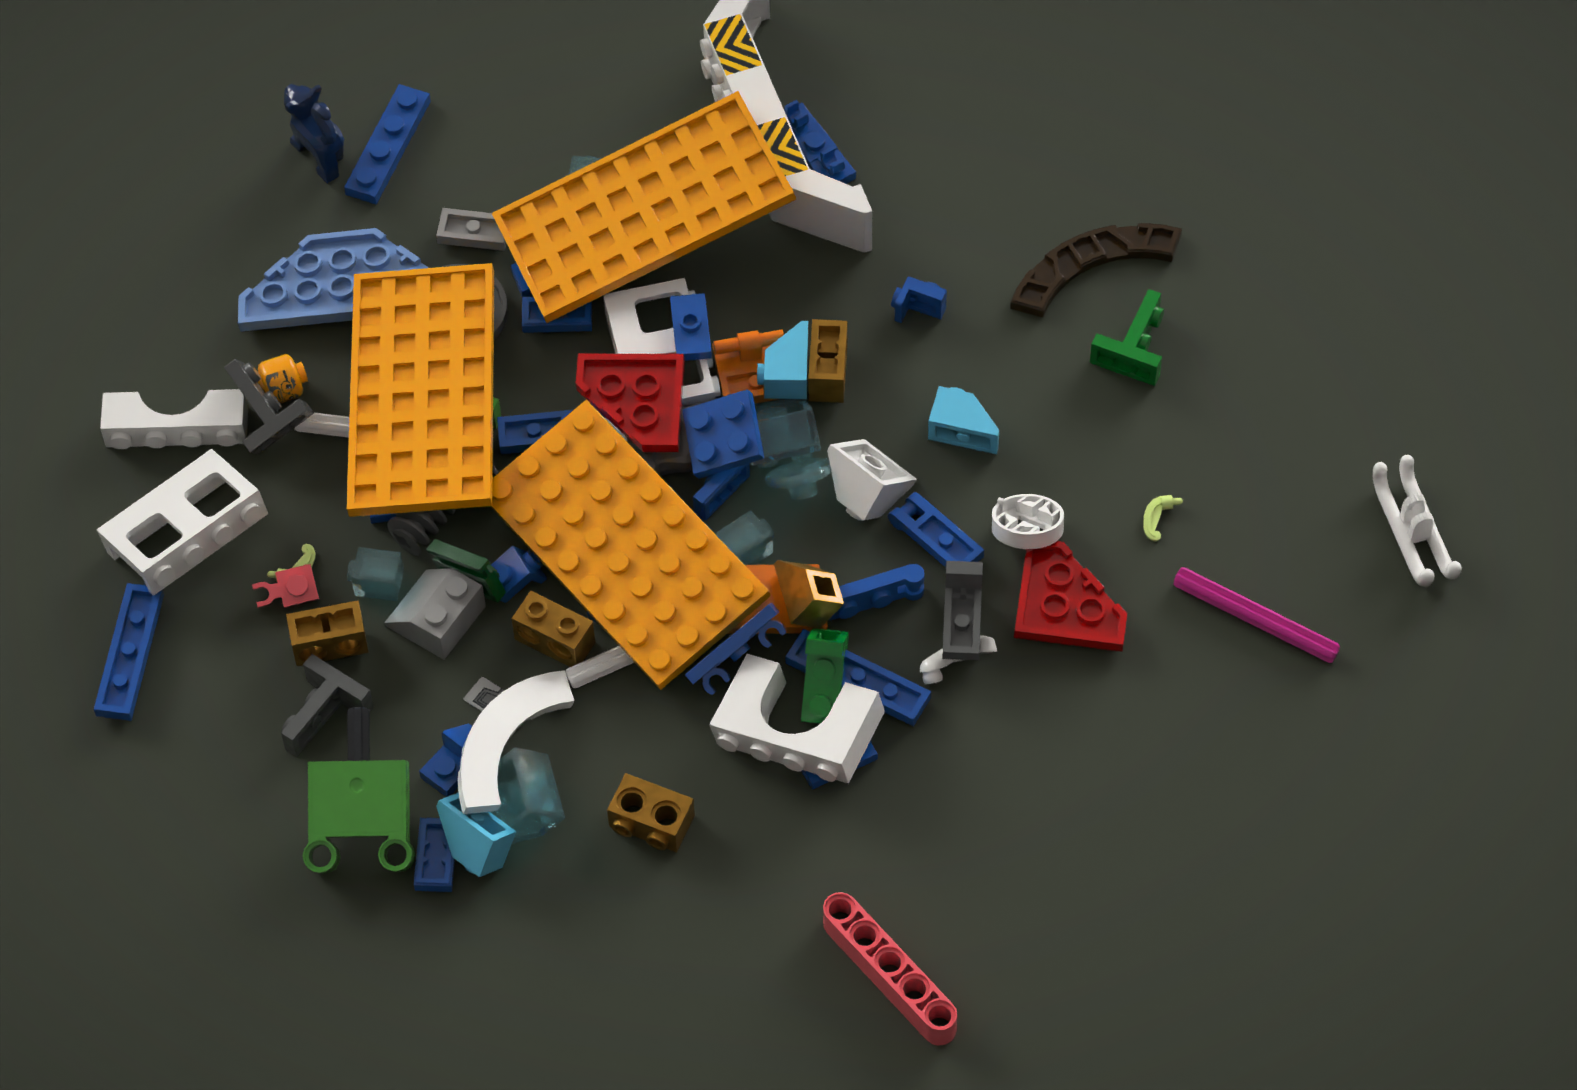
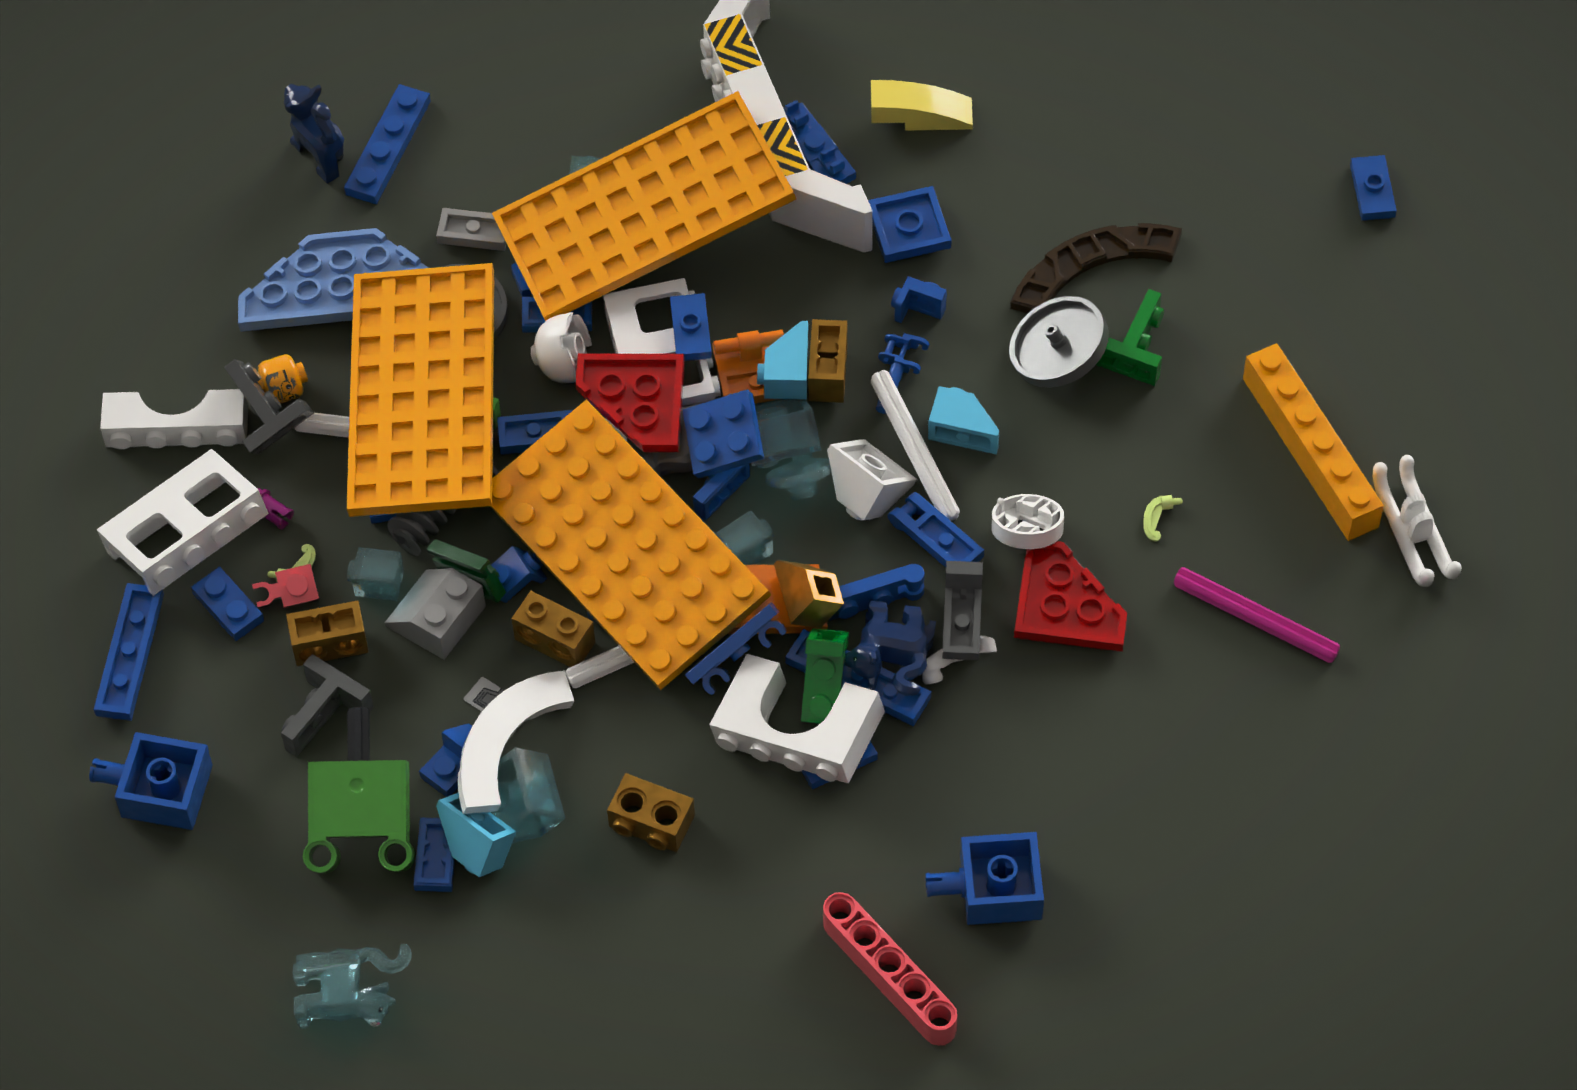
none -> blue brick [89,732,213,830]
none -> blue plate [191,566,264,642]
none -> magenta pin [257,488,294,529]
none -> clear light blue animal [293,944,412,1029]
none -> white cylinder [531,312,592,383]
none -> dark blue animal [844,600,936,696]
none -> blue plate [868,186,952,263]
none -> light yellow slope [871,80,973,131]
none -> white axle [871,370,960,521]
none -> blue piece [876,333,930,414]
none -> blue brick [925,832,1044,925]
none -> piece [1009,296,1109,388]
none -> light orange brick [1243,343,1384,541]
none -> blue plate [1350,155,1397,221]

